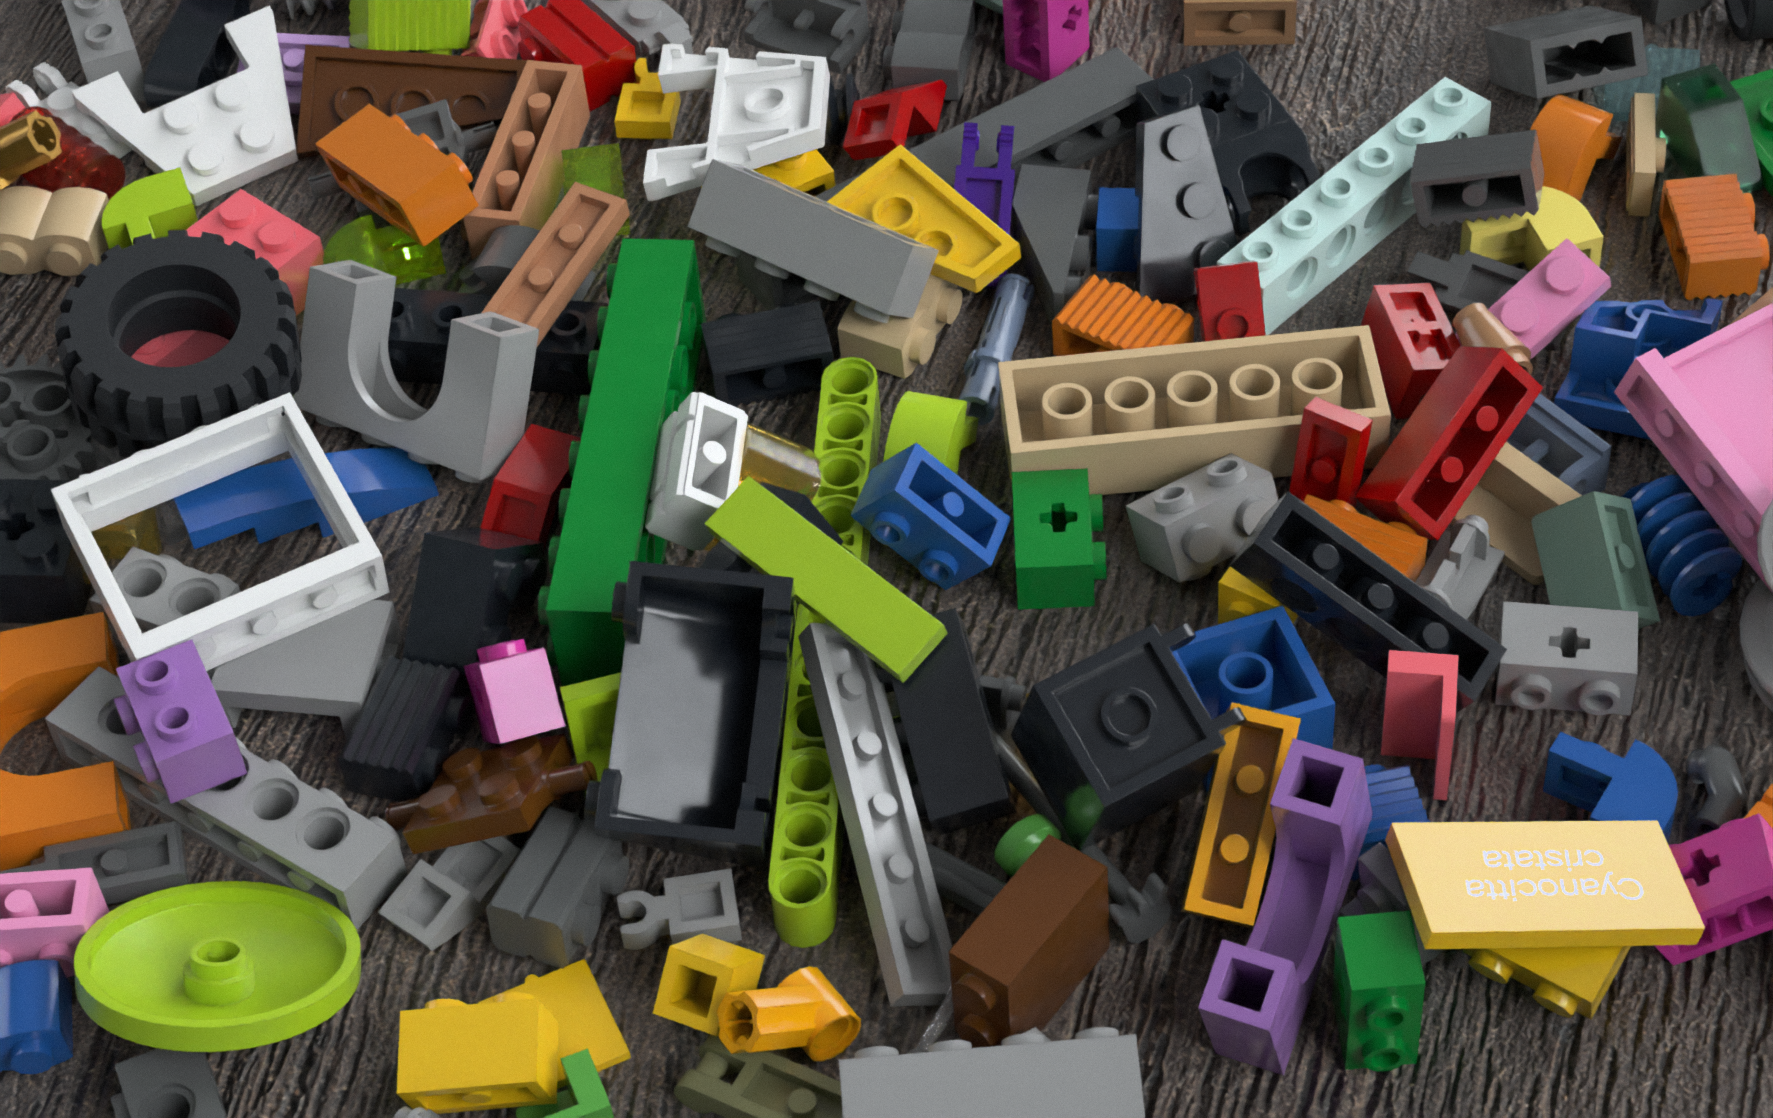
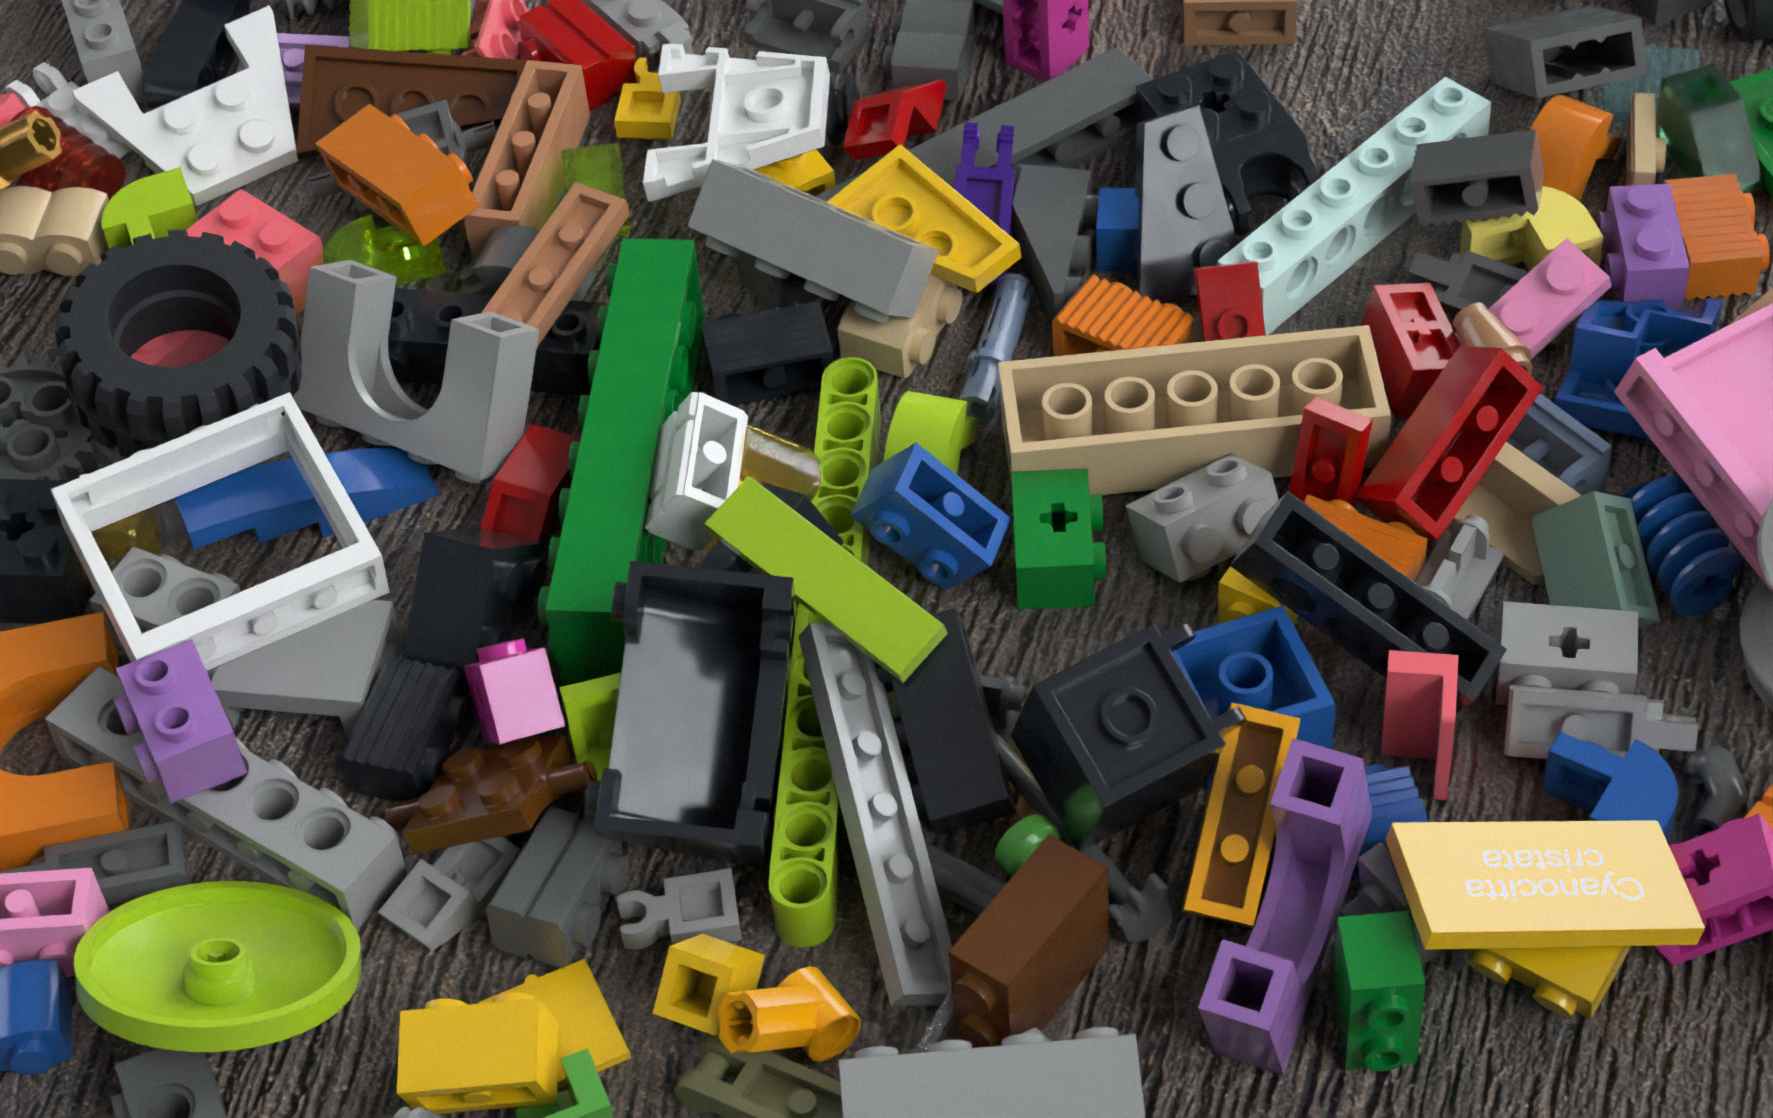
none -> light grey hinge [1504,685,1698,759]
none -> medium lavender brick [1596,184,1689,310]

